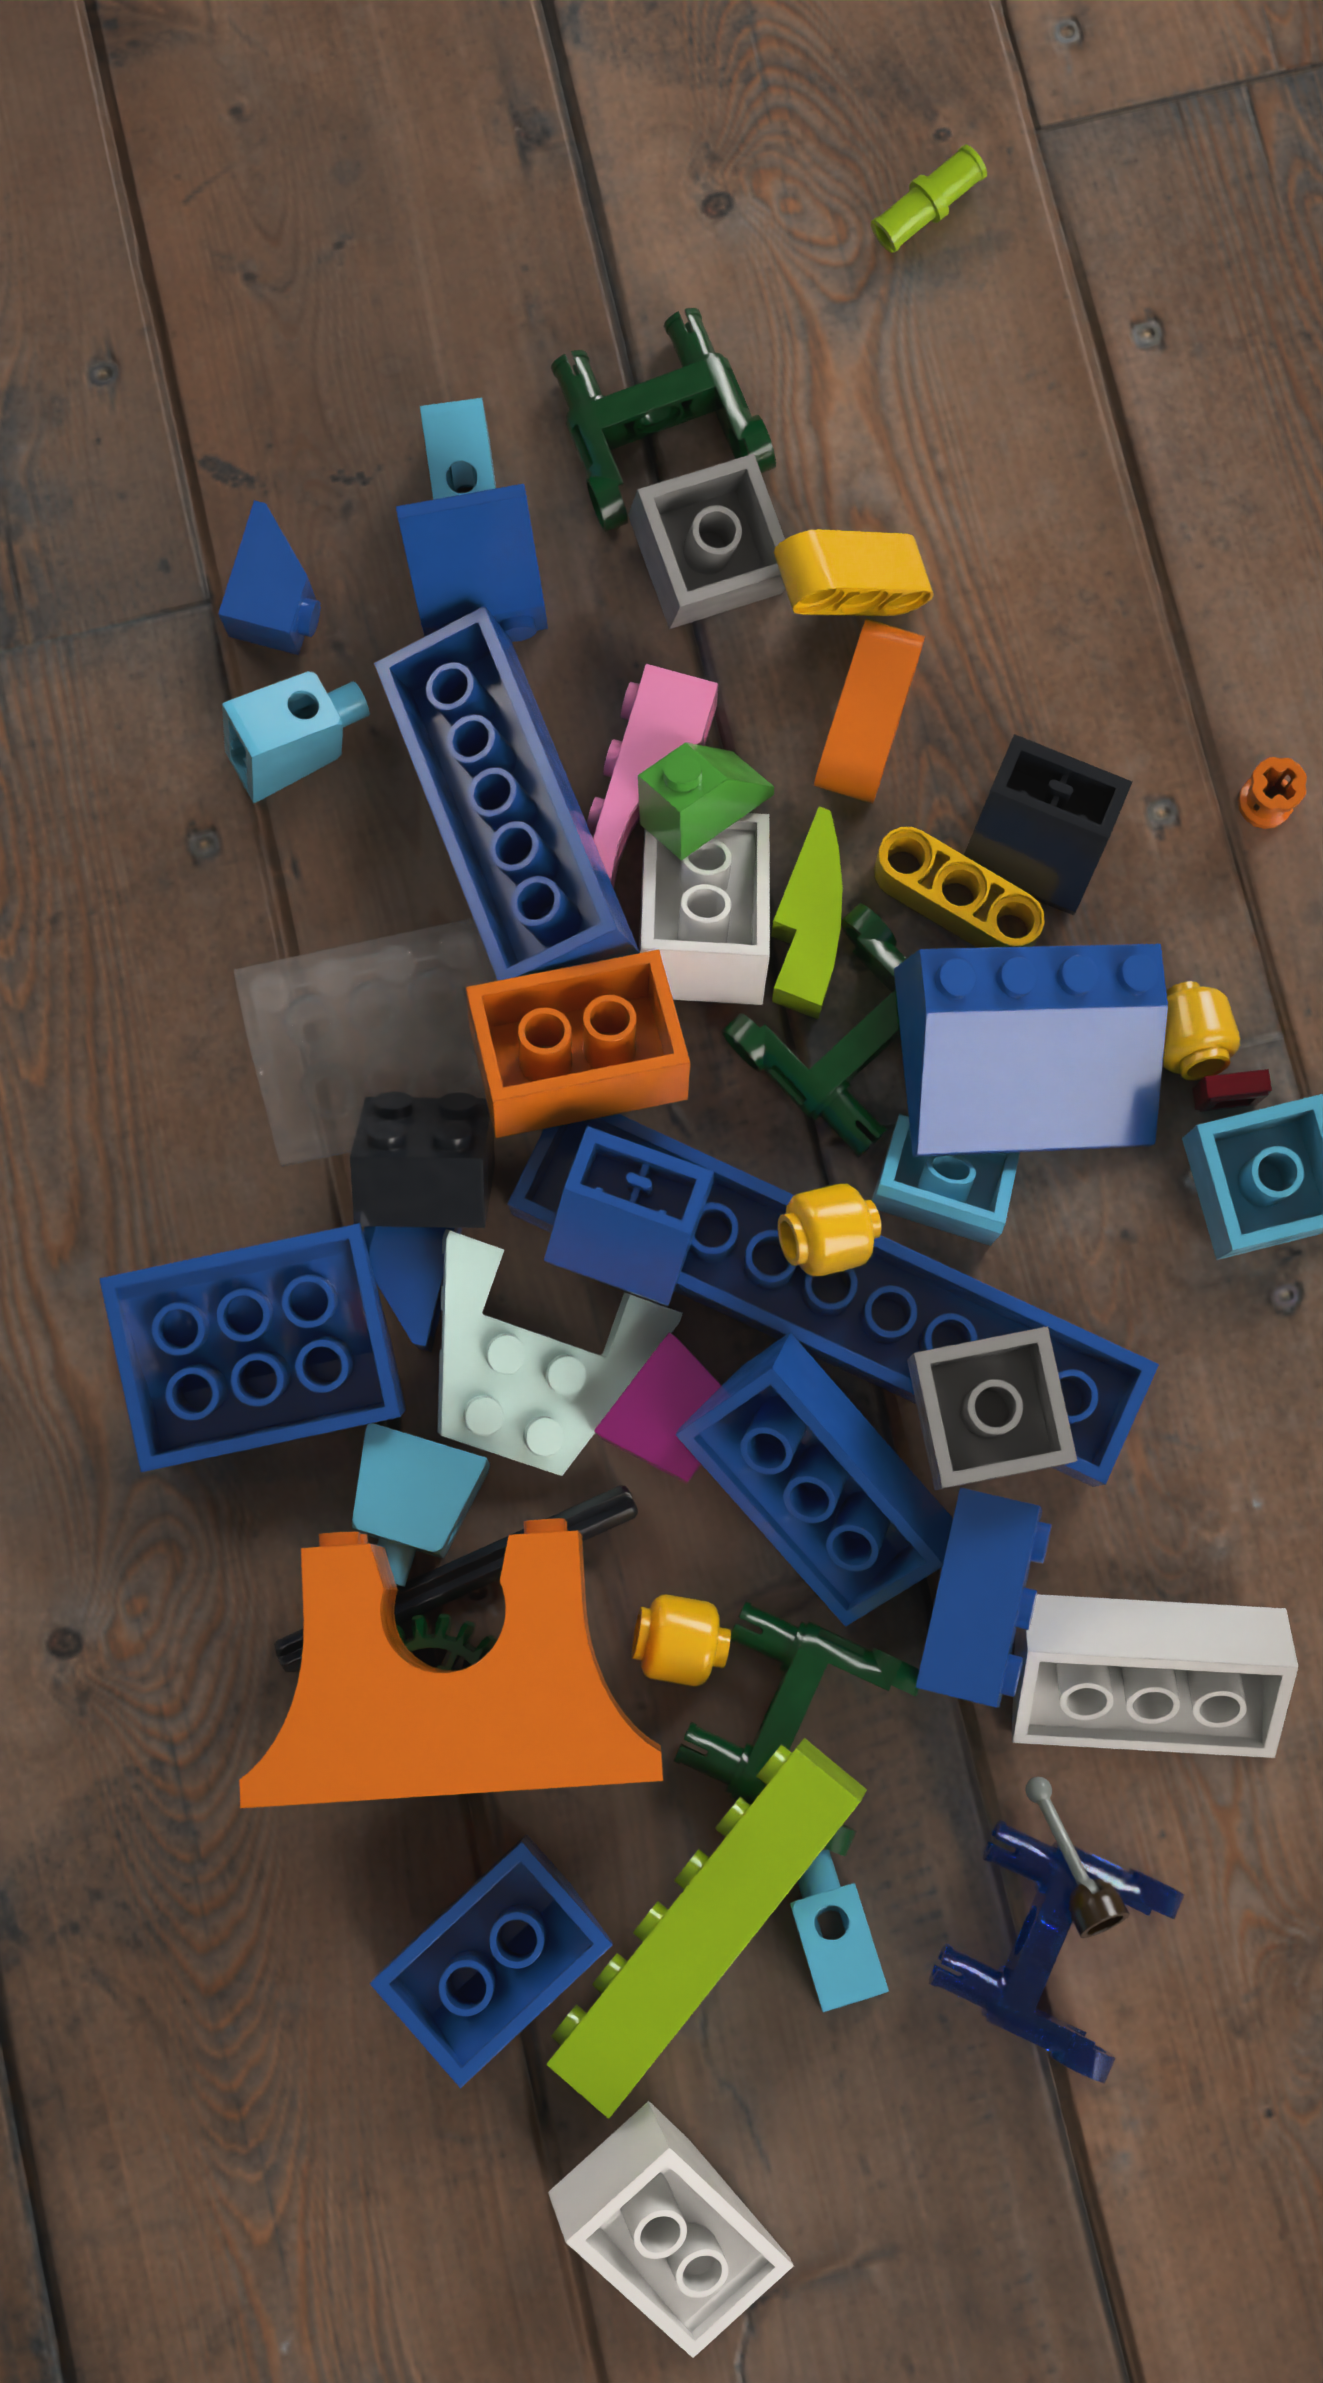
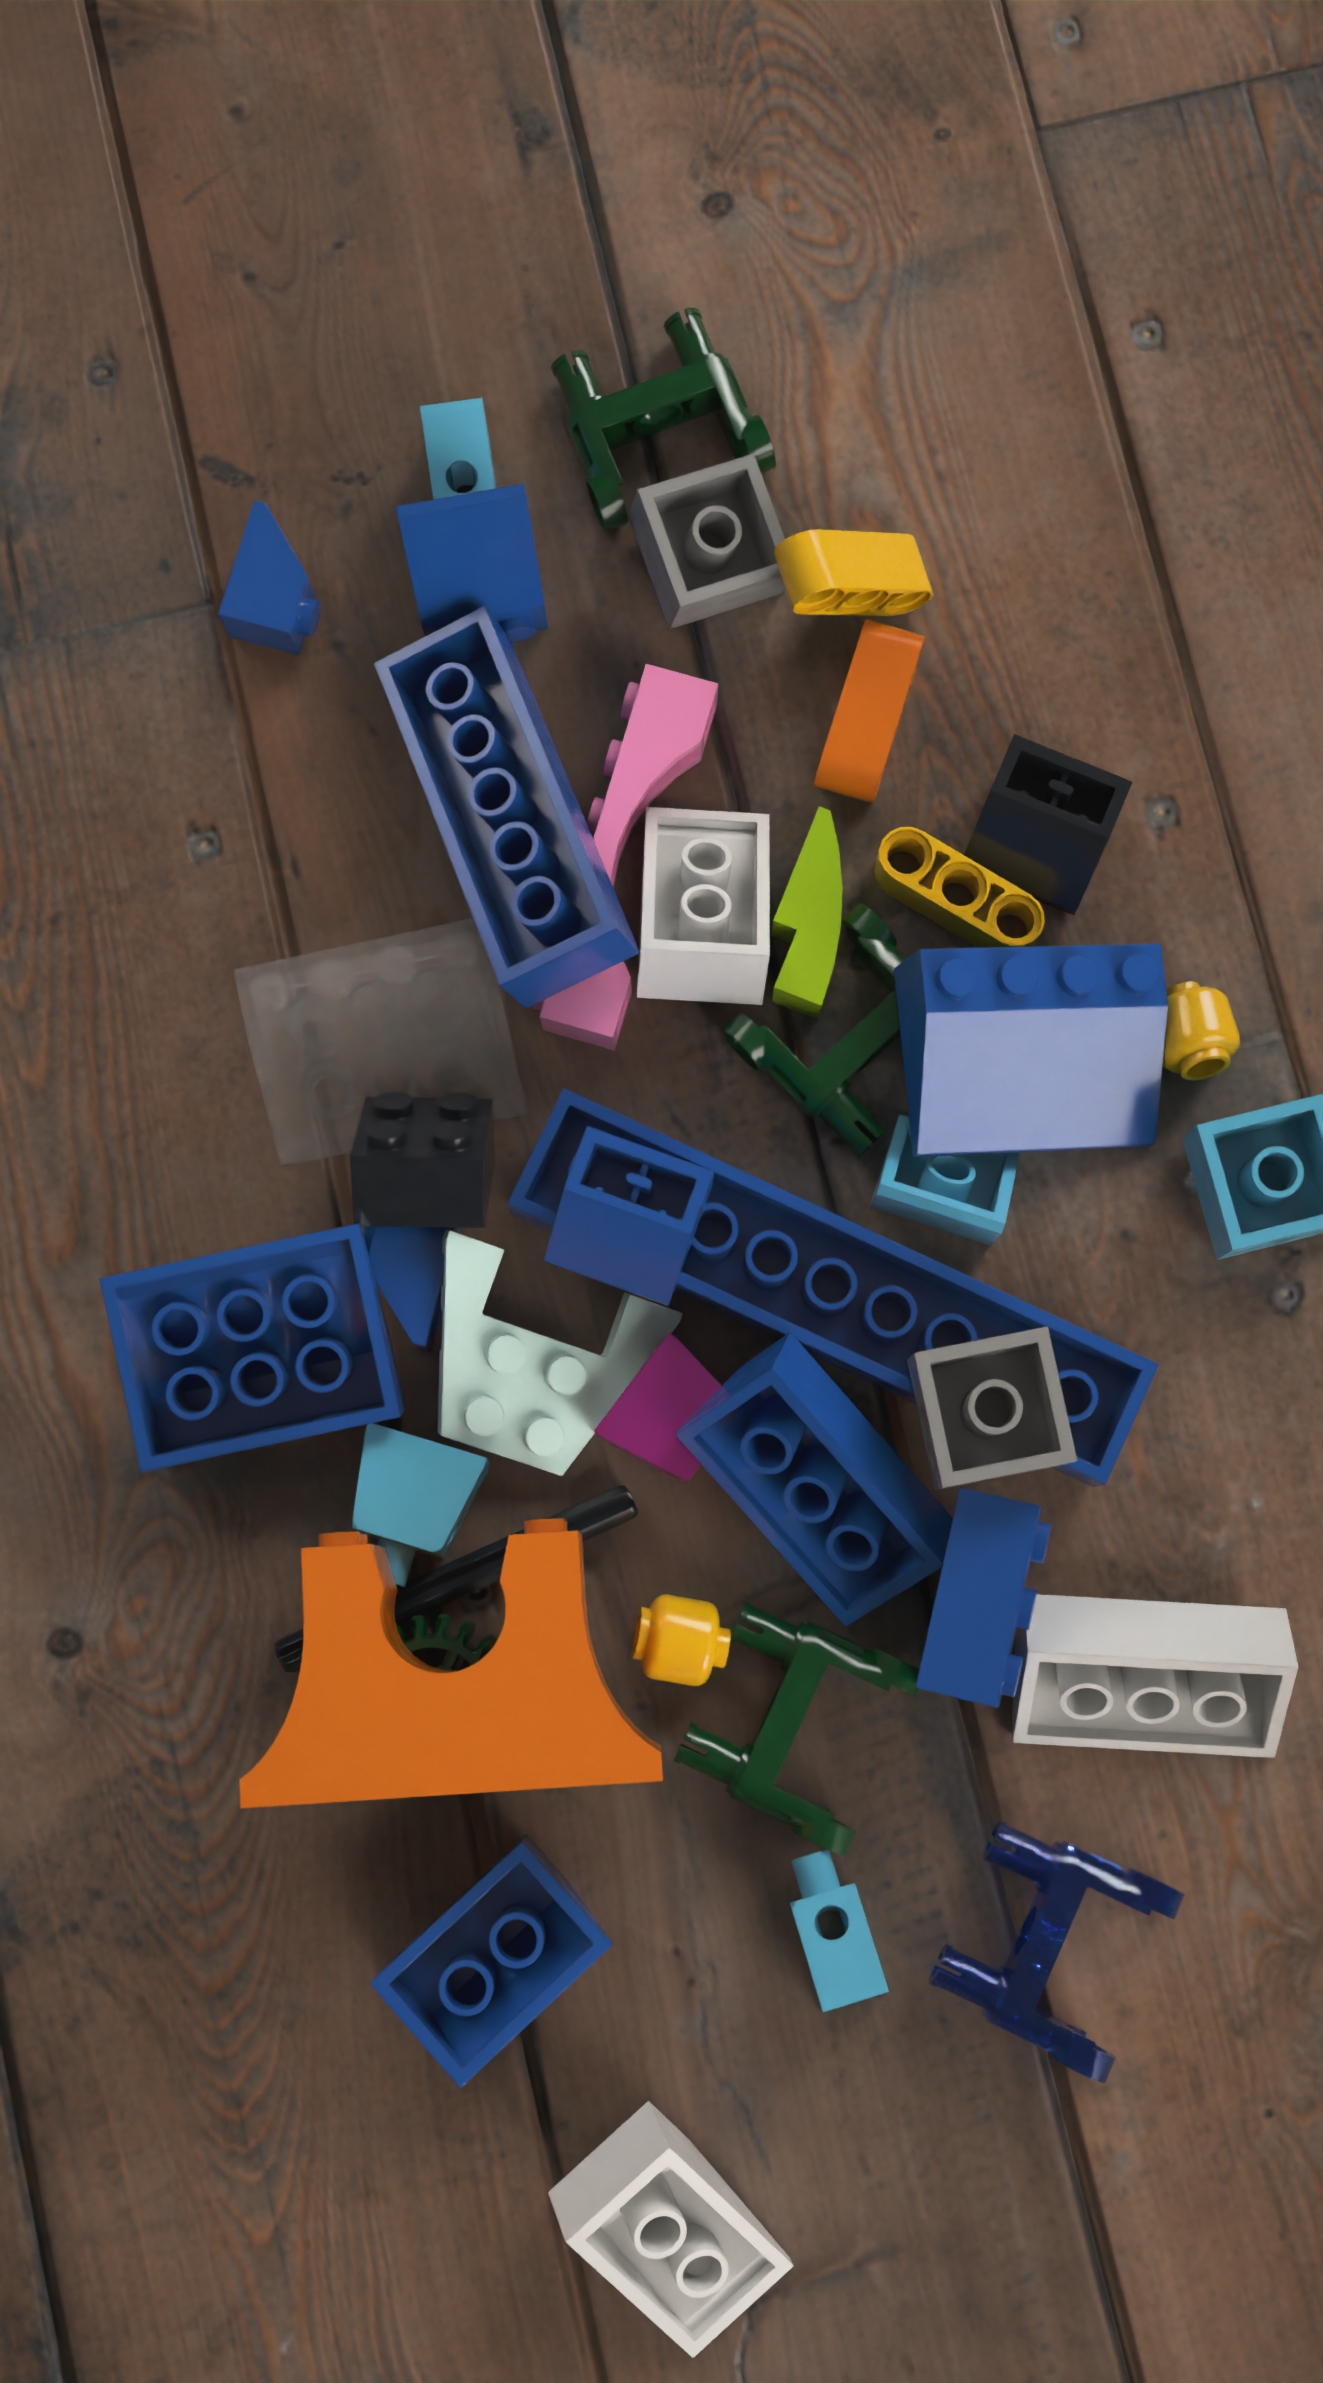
medium azure torso [222,671,370,803] -> none
orange brick [466,950,690,1138] -> none
lime brick [546,1738,867,2119] -> none
bright green slope [638,742,774,861] -> none
yellow head [778,1184,882,1276] -> none
lime pin [871,144,987,253] -> none
hinge [1025,1777,1130,1938] -> none
dark red tile [1192,1069,1272,1112] -> none
orange bush [1238,757,1307,829] -> none

